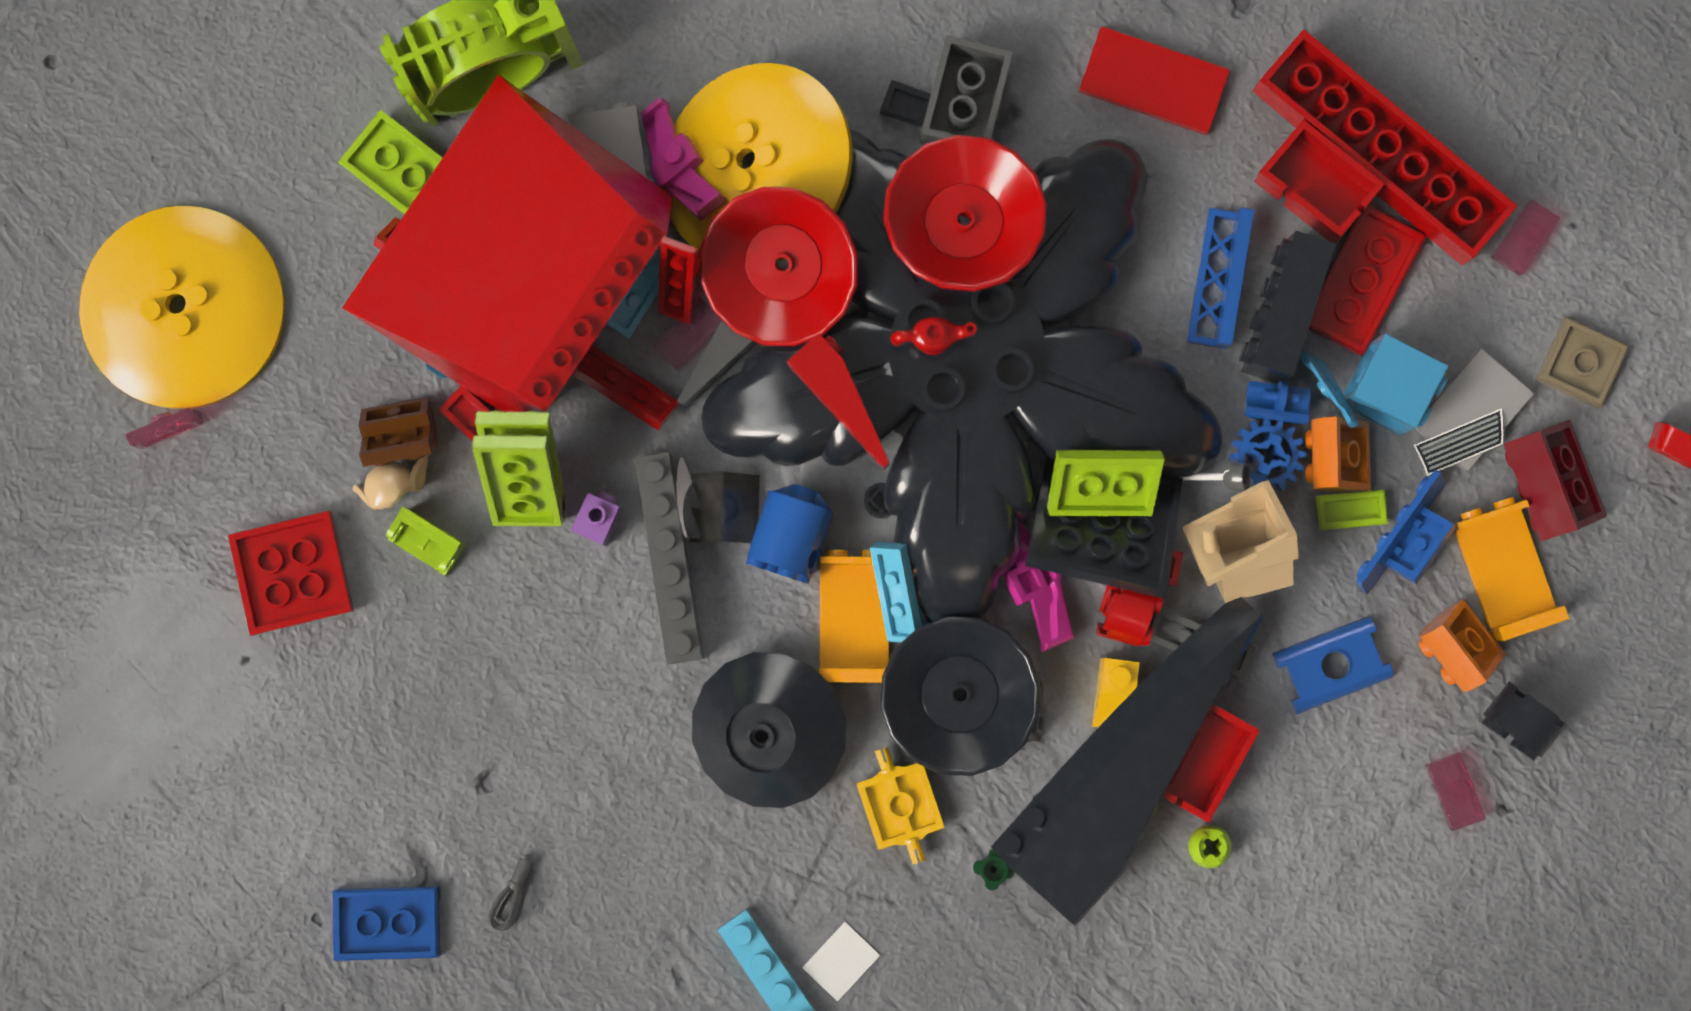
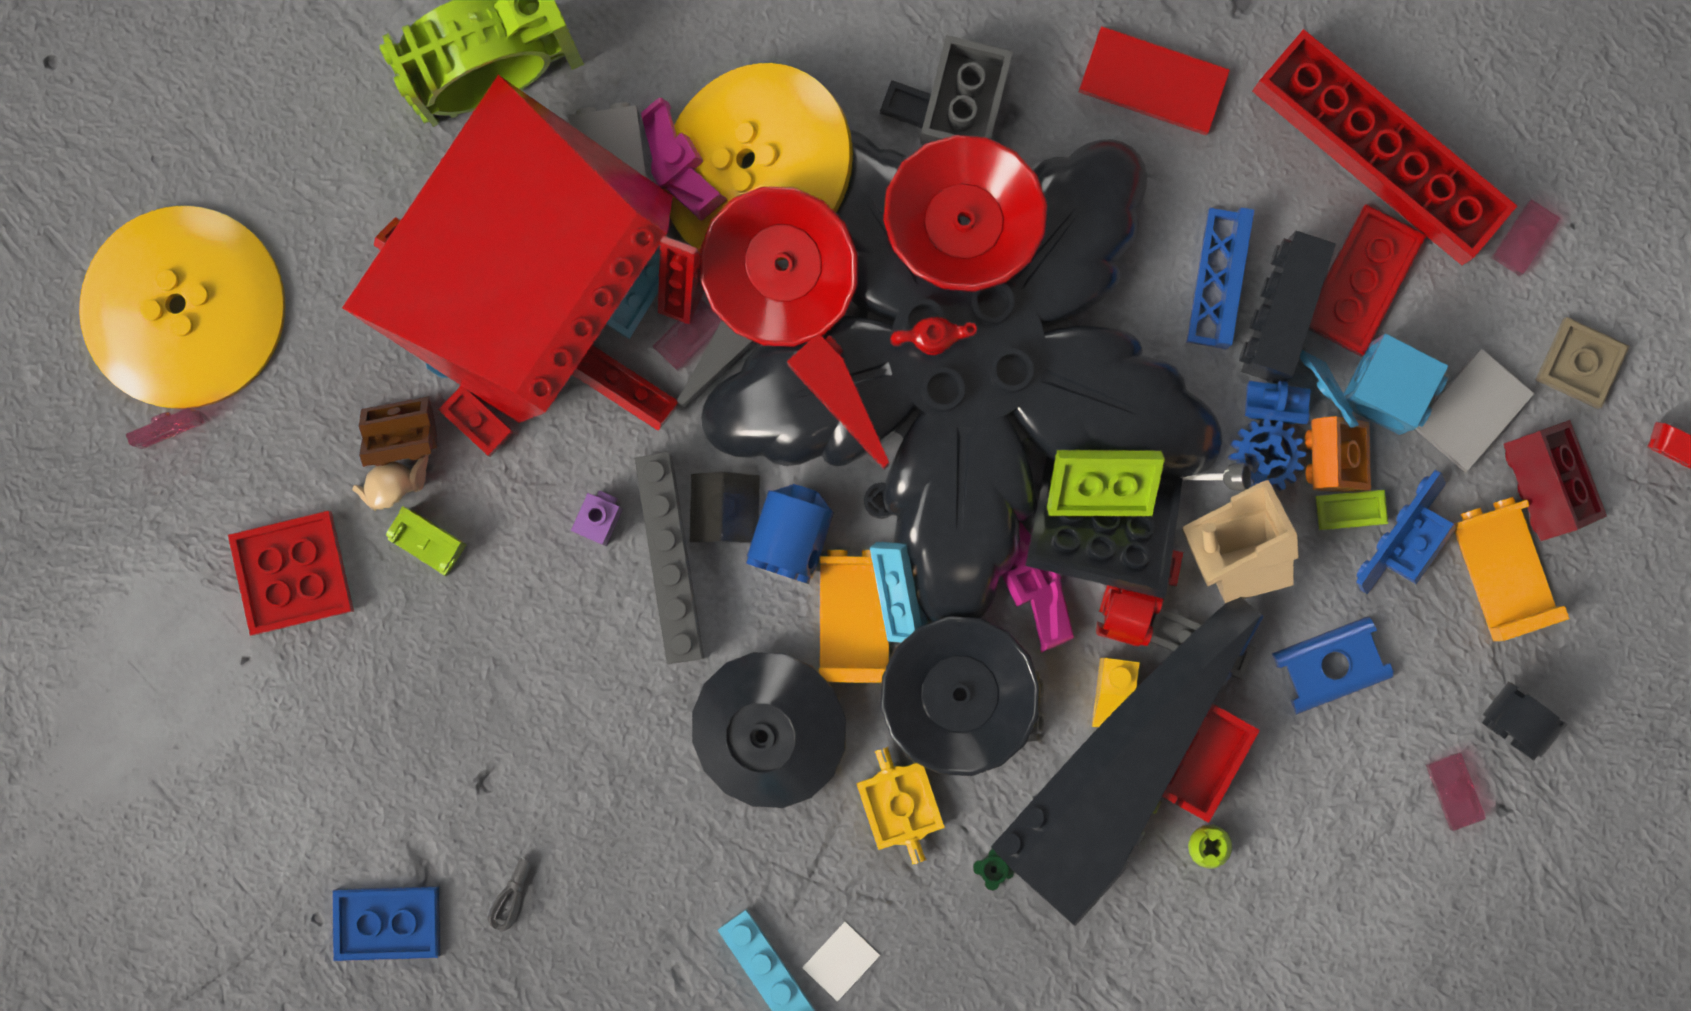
lime plate [338,109,442,214] -> none
lime hinge [472,410,566,526] -> none
sticker [676,457,701,537] -> none
red piece [1254,119,1385,243] -> none
sticker [1413,408,1503,476] -> none
orange brick [1418,599,1506,692] -> none

